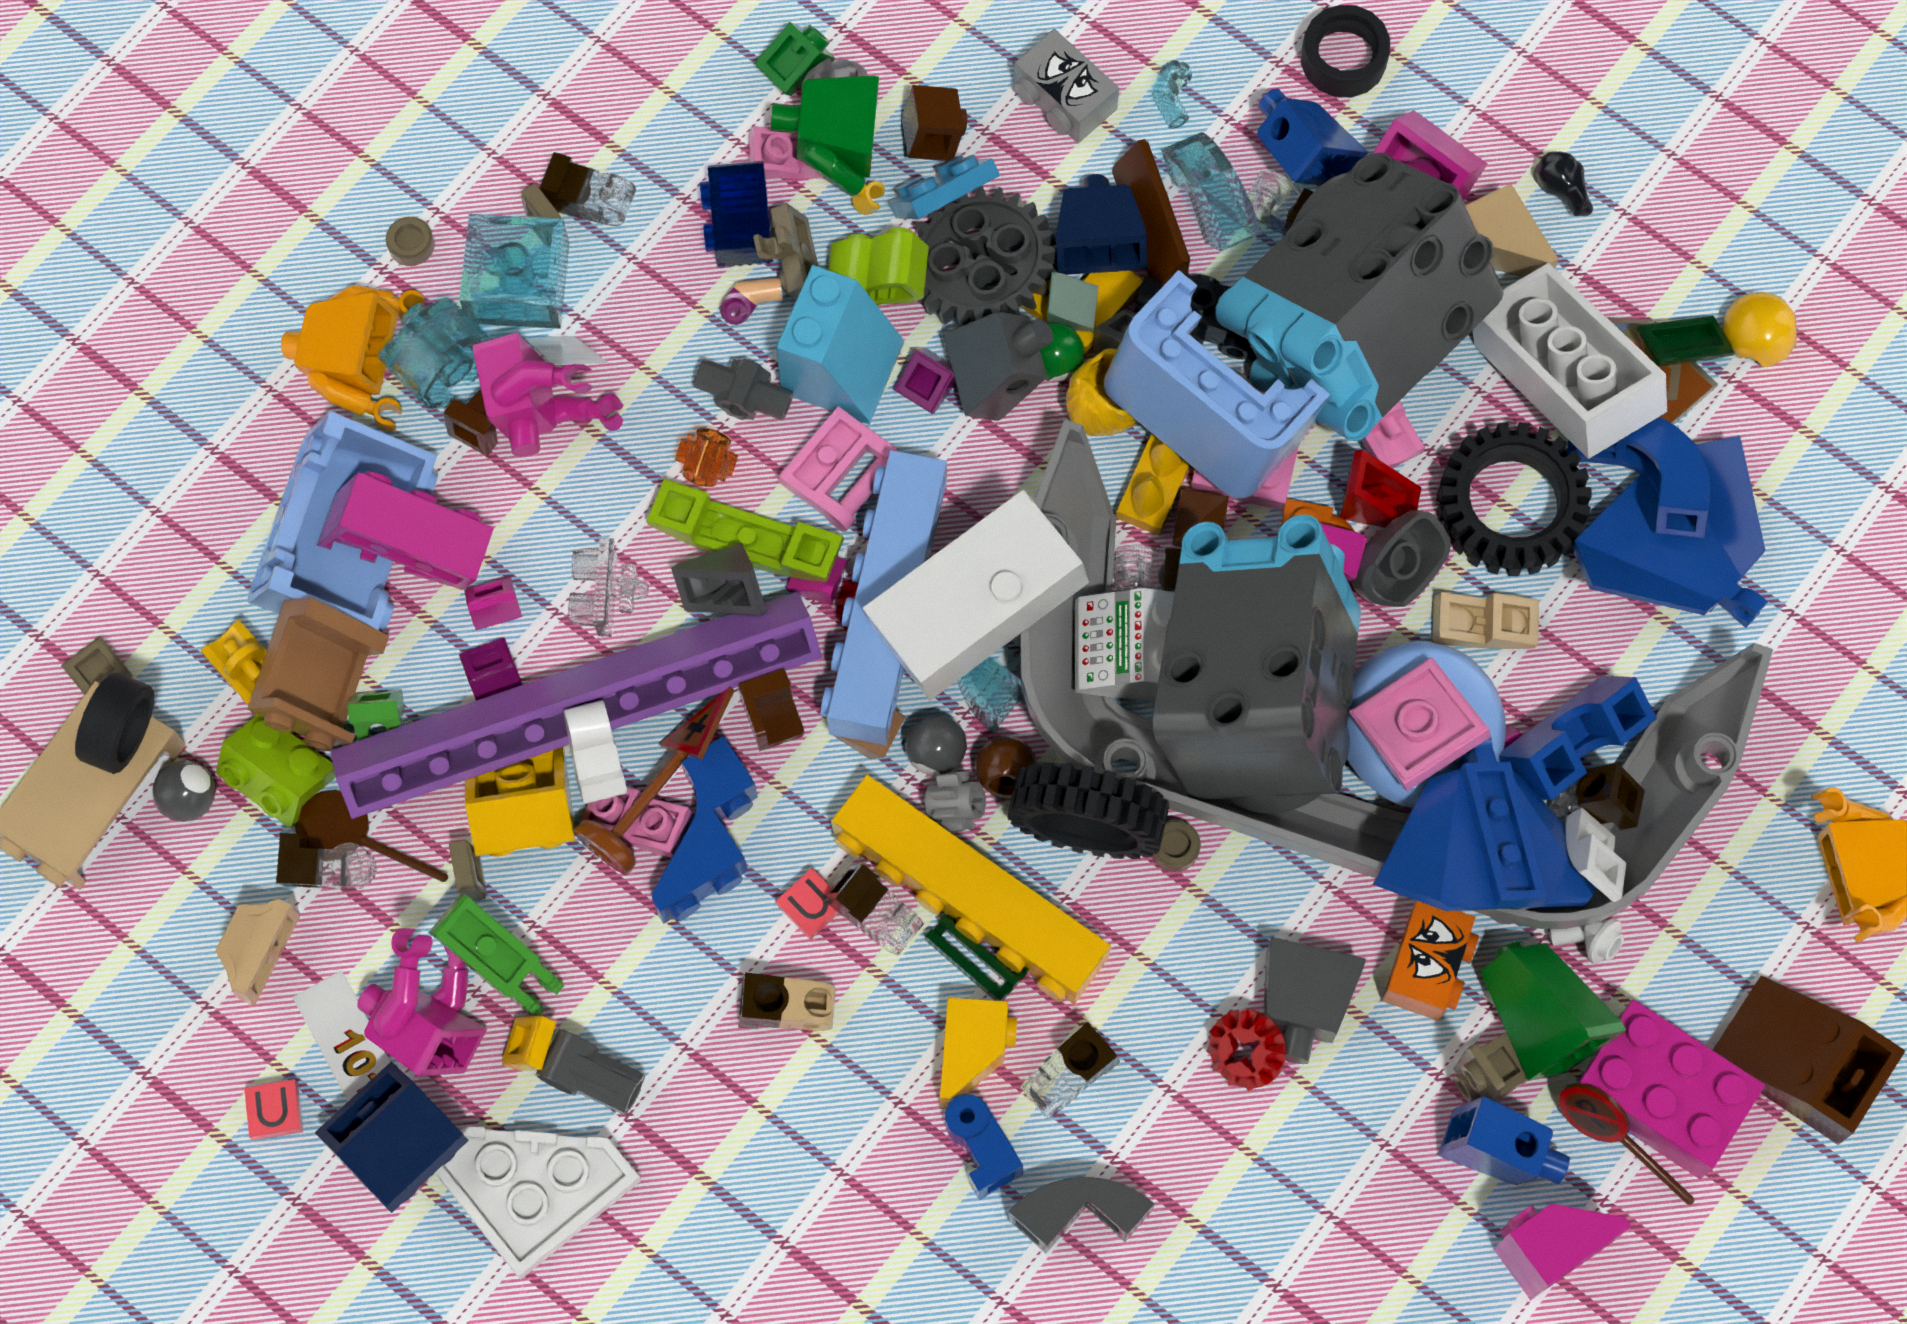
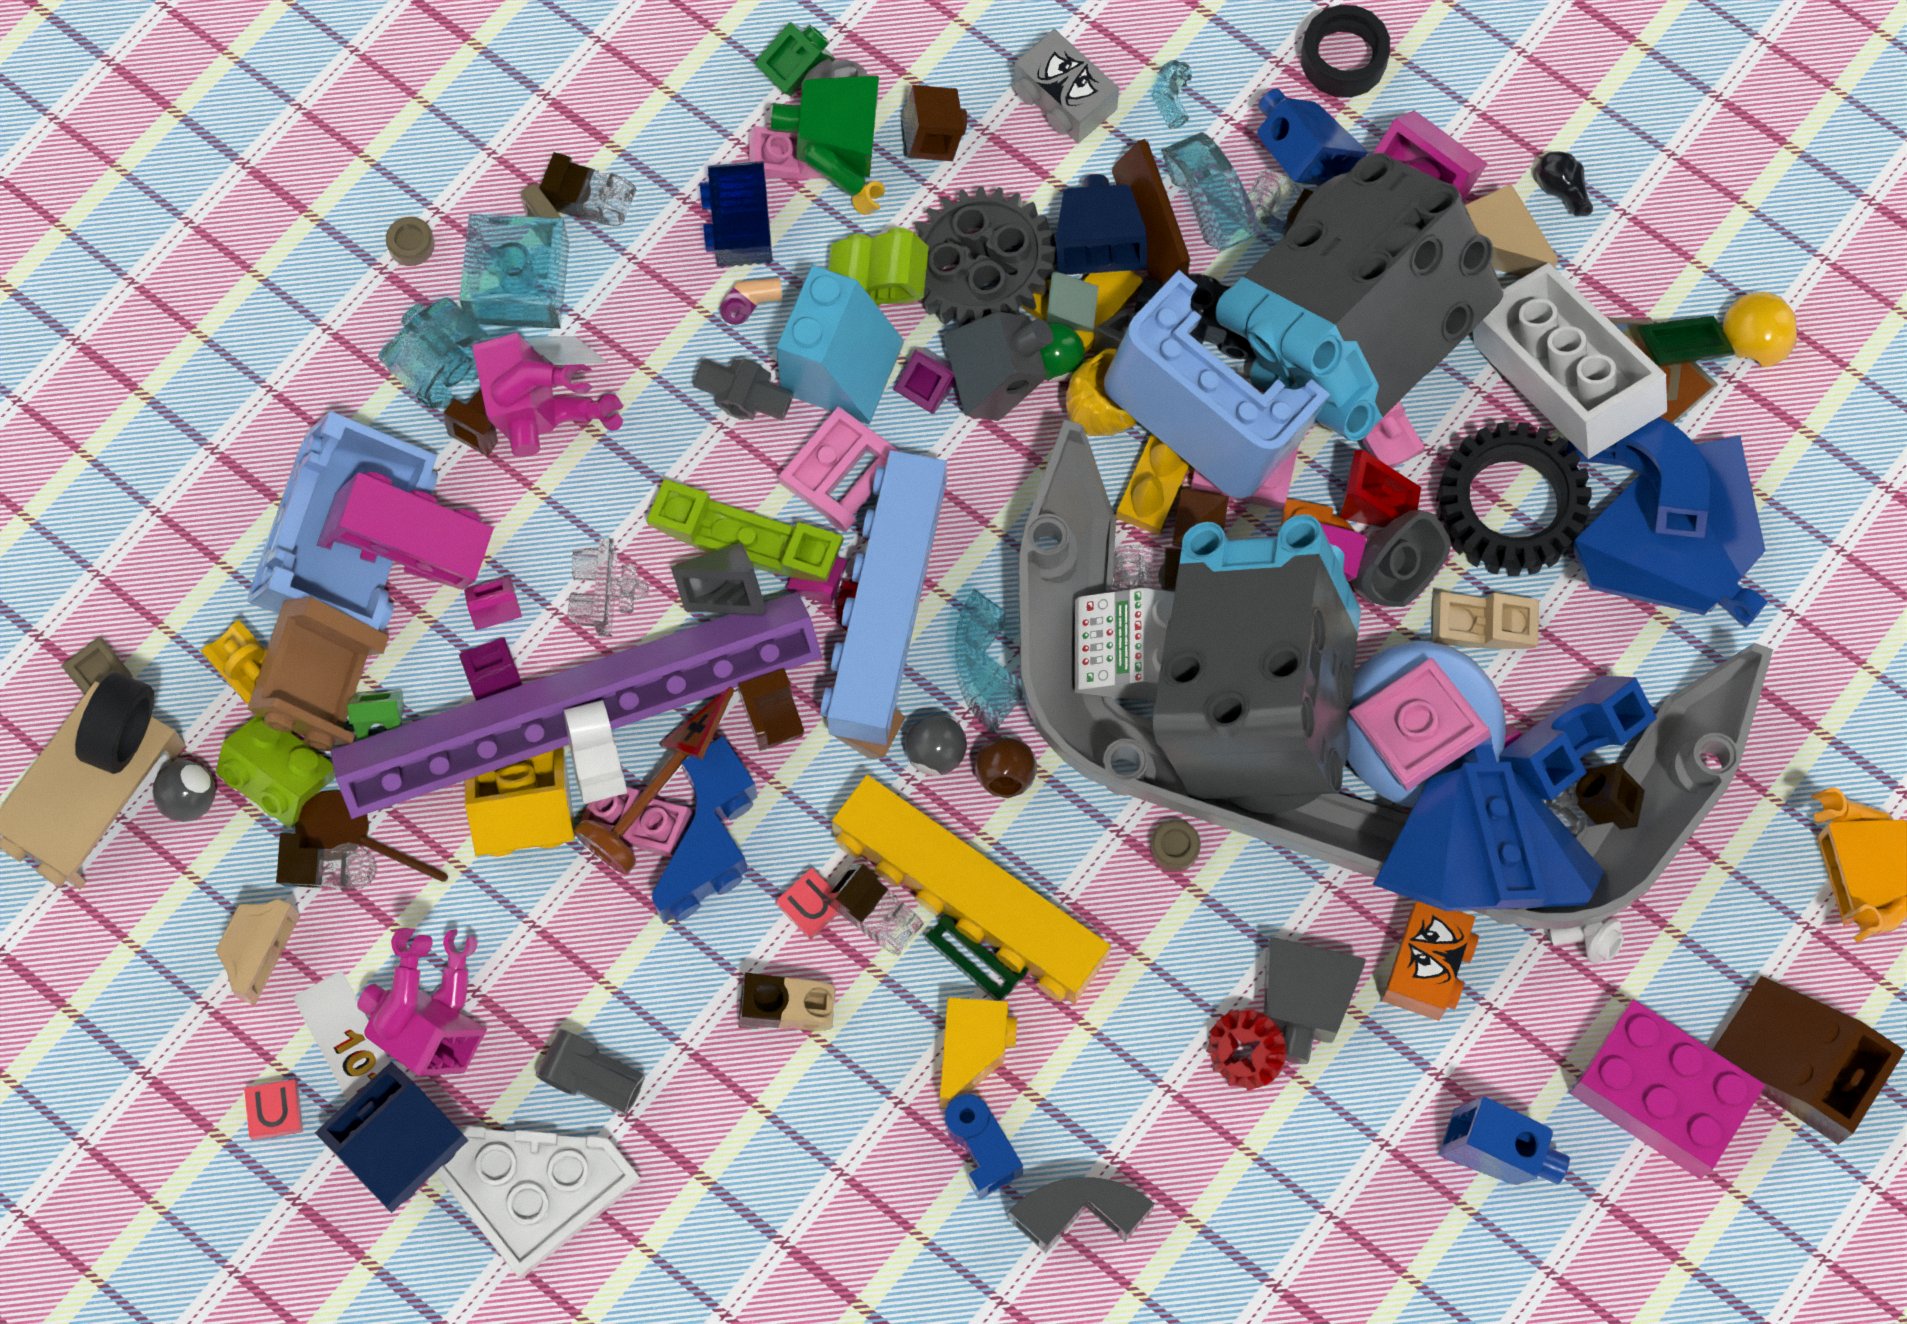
light orange torso [281,285,424,432] -> none
bright green hinge [428,893,564,1016] -> none
dark tan tile [449,840,487,901] -> none
yellow tile [502,1016,556,1070] -> none
clear orange gear [675,428,738,487] -> none
dark tan plate [753,203,819,299] -> none
white brick [863,489,1089,701] -> none
dark azure plate [888,154,1001,219] -> none
light grey gear [925,771,986,832] -> none
black tyre [1007,762,1169,859] -> none
leg [1020,1022,1120,1119] -> none
dark tan bracket [1453,1032,1528,1102] -> none
green slope [1480,941,1626,1081] -> none
dark pink slope [1493,1203,1631,1301] -> none
reddish brown piece [1558,1083,1695,1205] -> none
white slope [1565,807,1626,902] -> none

